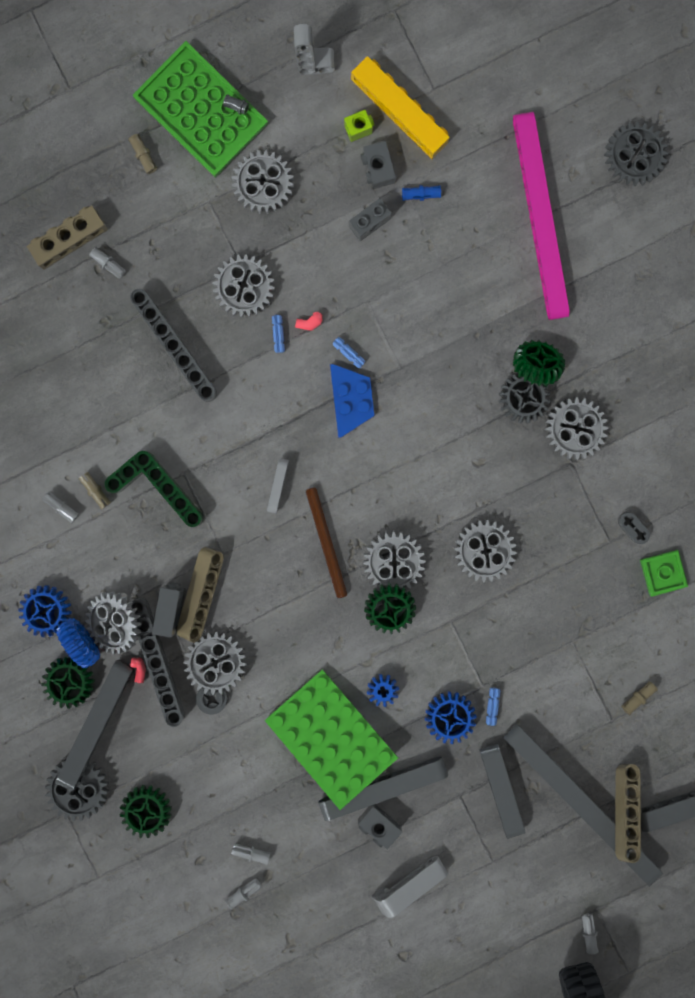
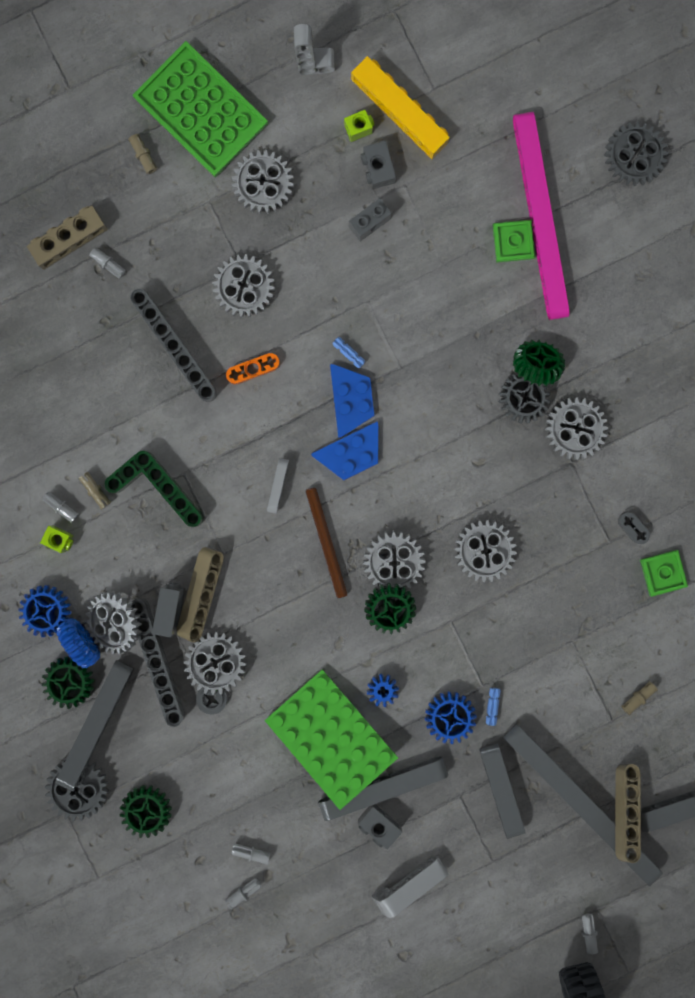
coral arm [130,657,146,683] -> none
dark grey pin [223,94,249,115] -> none
medium blue axle [272,315,285,353] -> none
coral arm [295,312,323,331] -> none
blue pin [402,185,441,201] -> none
none -> lime brick [40,525,74,553]
none -> orange beam [226,353,280,385]
none -> blue wing [311,422,378,480]
none -> bright green tile [493,220,535,263]

